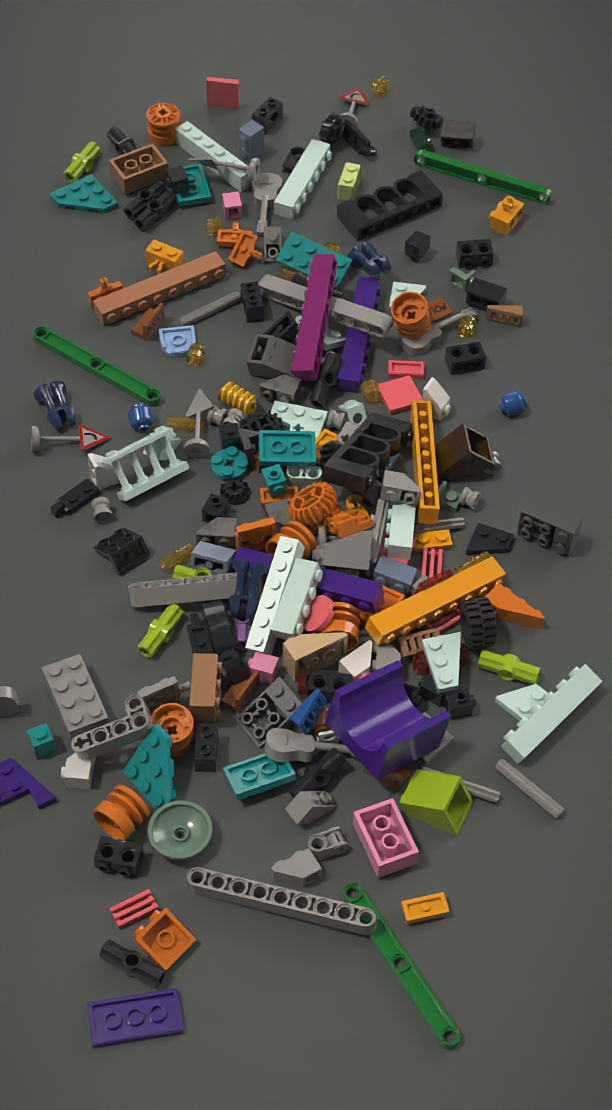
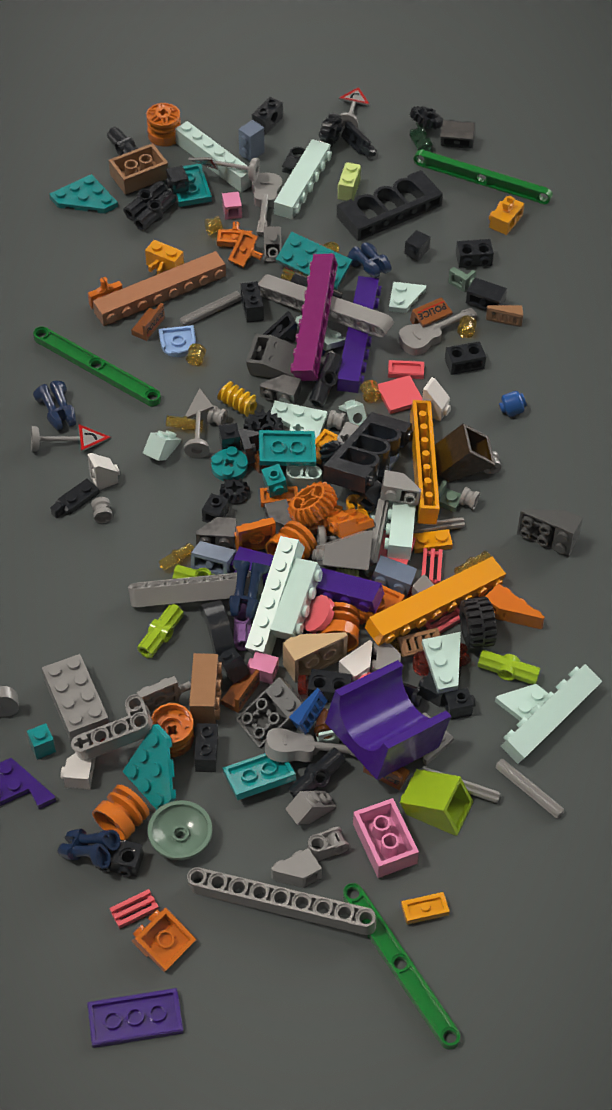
lime piece [63,141,101,183] -> none
black bracket [94,528,150,575] -> none
black piece [99,939,166,989] -> none
light aqua fence [101,426,189,501] -> none
blue head [128,403,154,432] -> none
black hinge [187,612,214,654] -> none
coral tile [206,77,239,109] -> none
light grey wheel [222,408,245,429] -> none
clear yellow wheel [371,76,390,95] -> none
orange wheel [391,291,431,339] -> none
clear red tile [414,569,454,595] -> none
black wing [466,523,514,555] -> none
none -> dark blue piece [57,828,120,868]

